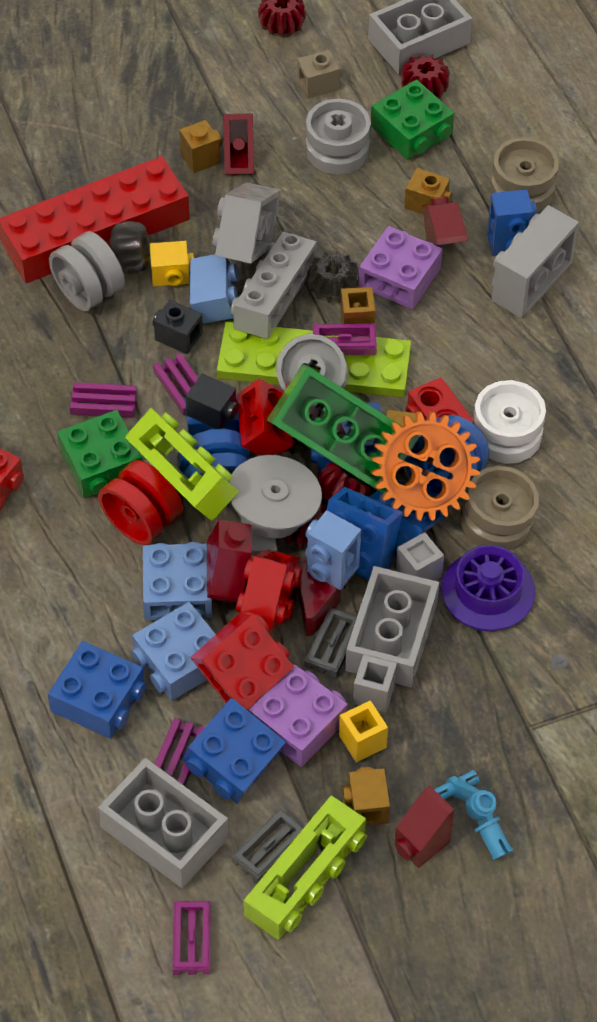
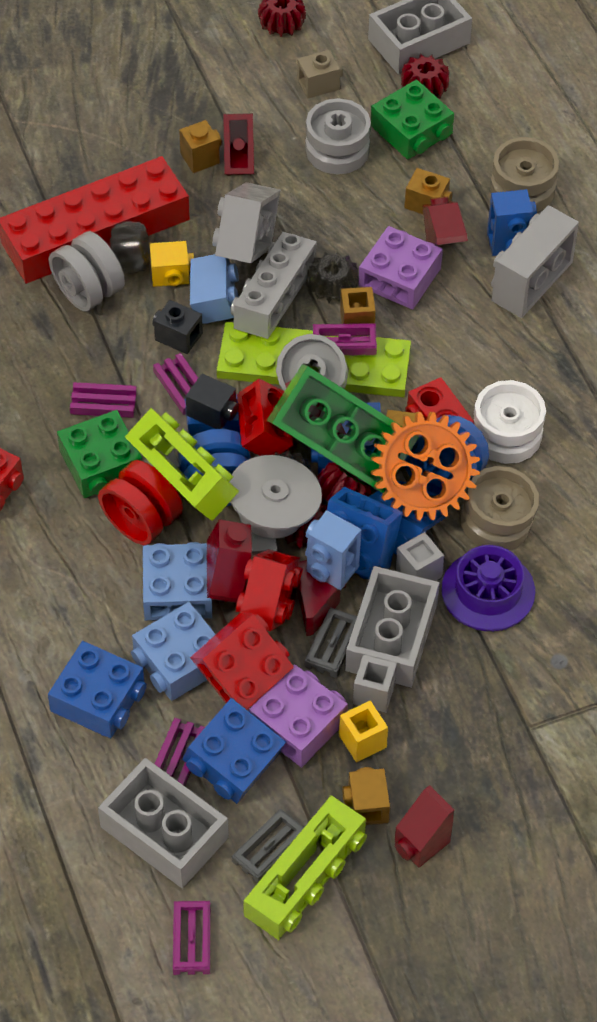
dark azure pin [434,770,514,861] -> none

